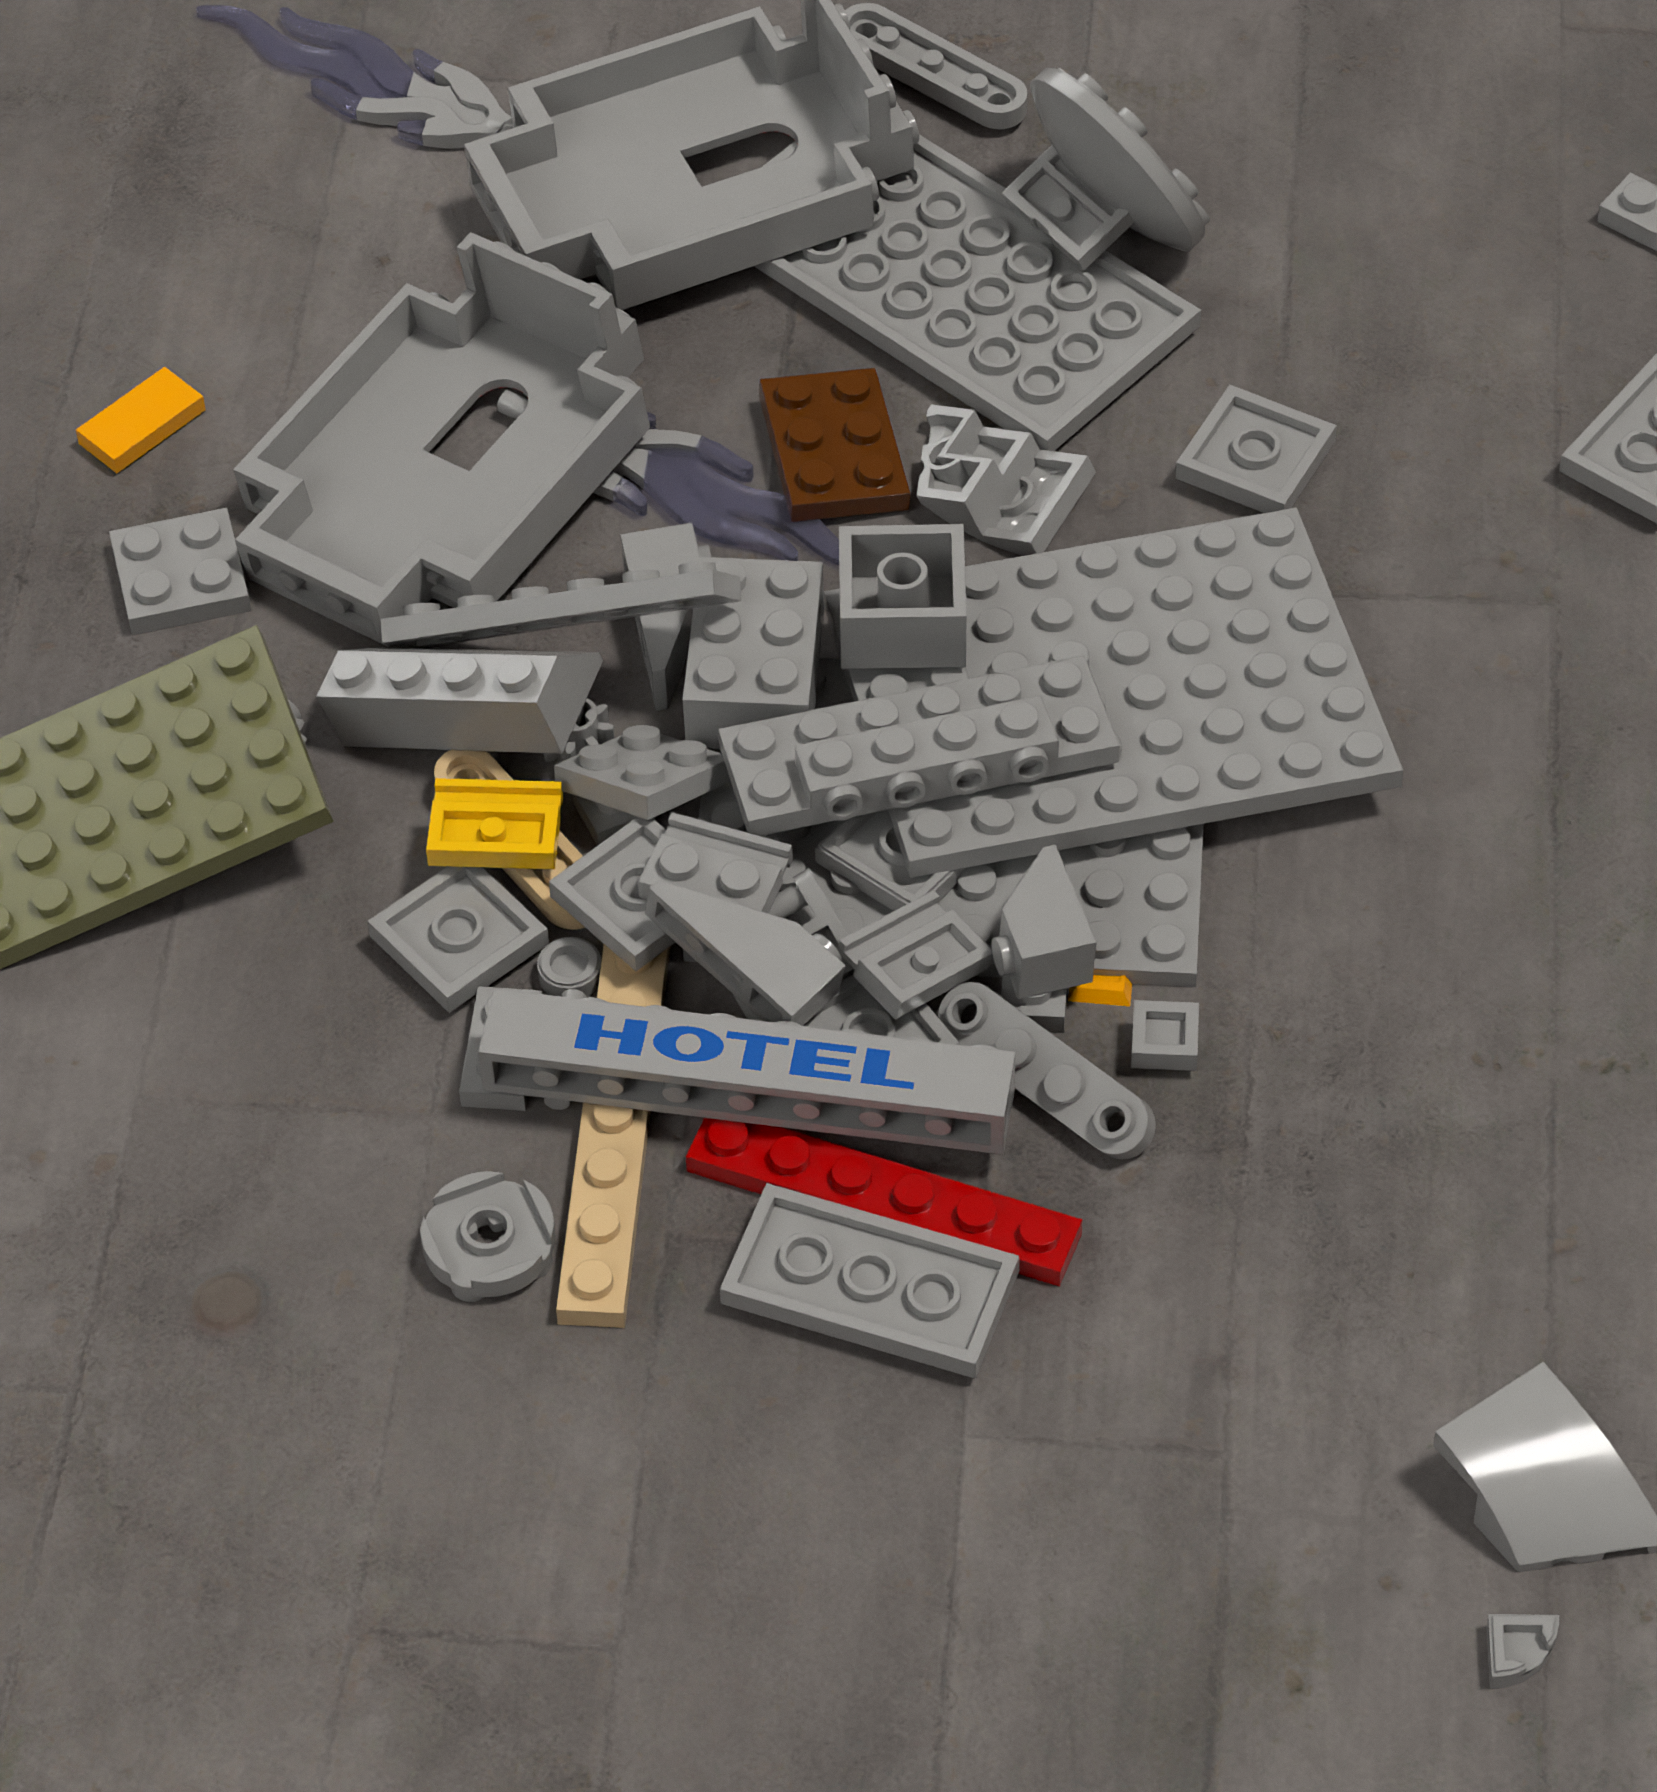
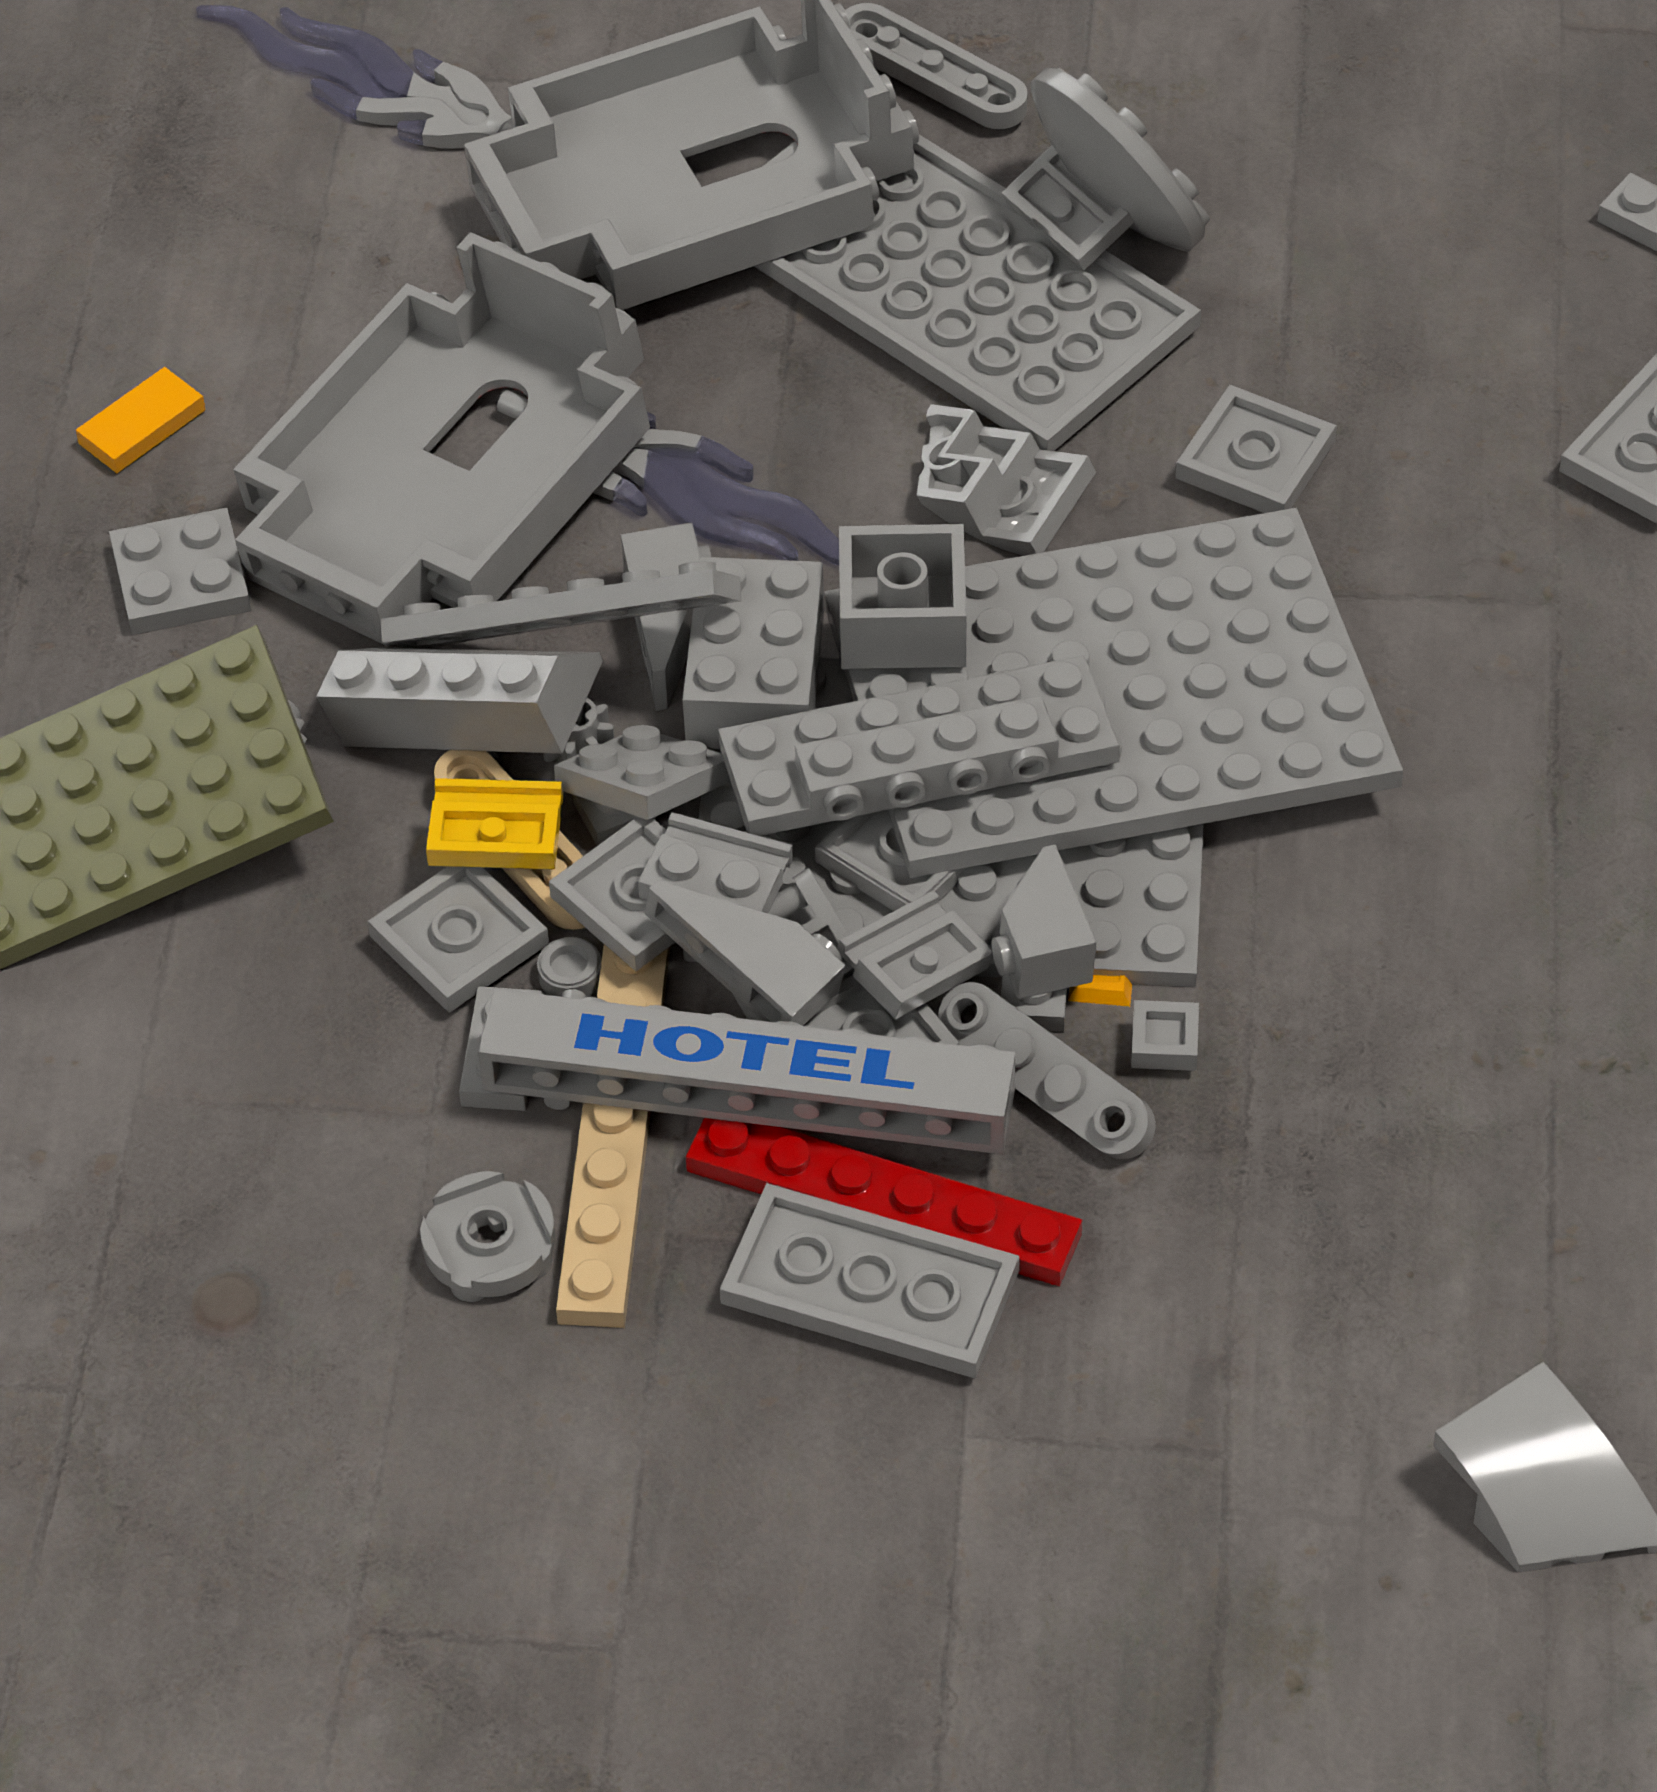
reddish brown plate [759,368,910,522] -> none
light grey tile [1486,1614,1559,1689] -> none

